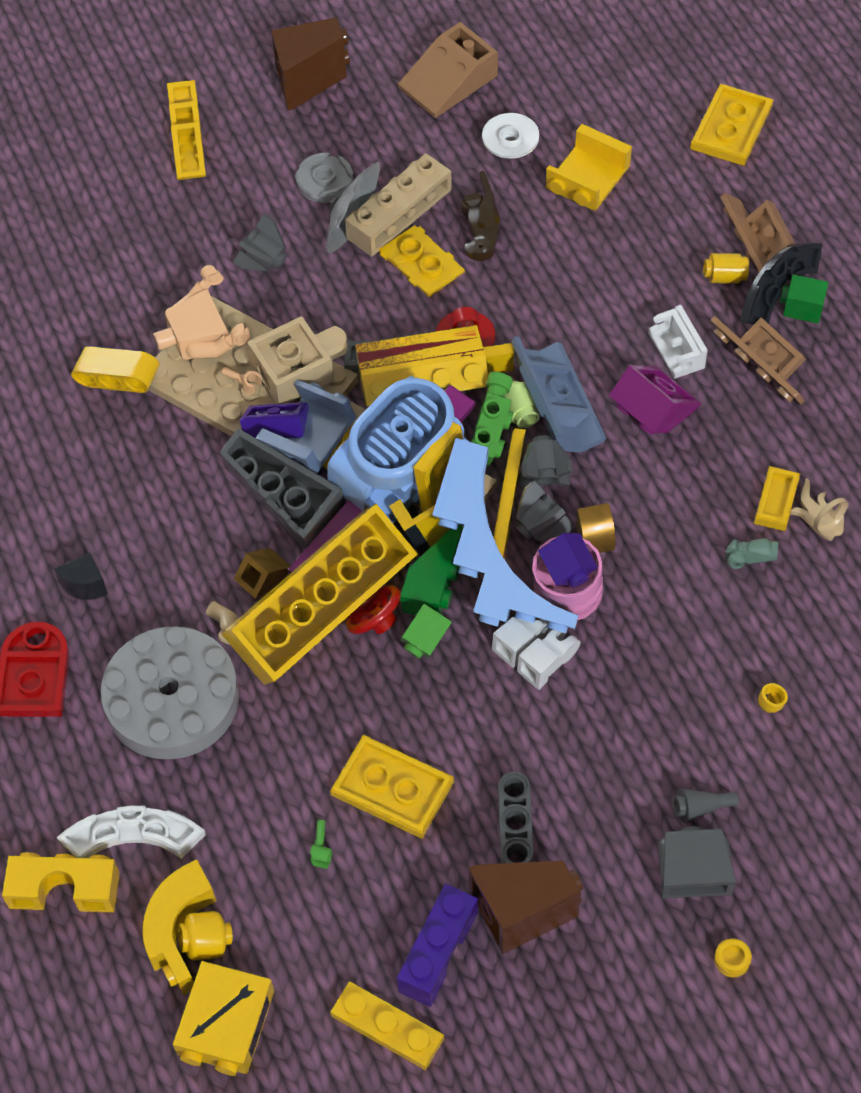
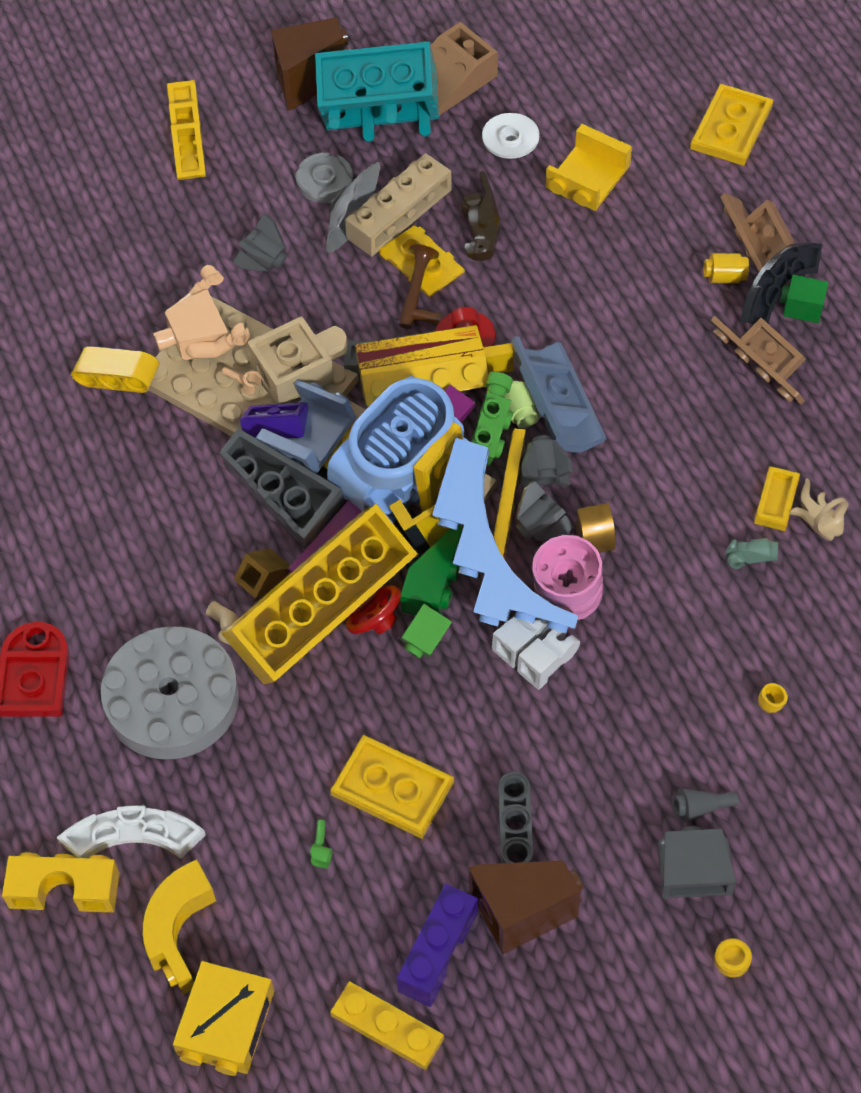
black brick [54,553,108,600] -> none
yellow head [178,911,233,961] -> none
dark purple brick [538,533,598,588] -> none
magenta slope [609,365,701,434] -> none
white hinge [648,305,708,379] -> none
none -> teal piece [315,41,439,142]
none -> reddish brown piece [399,244,443,329]

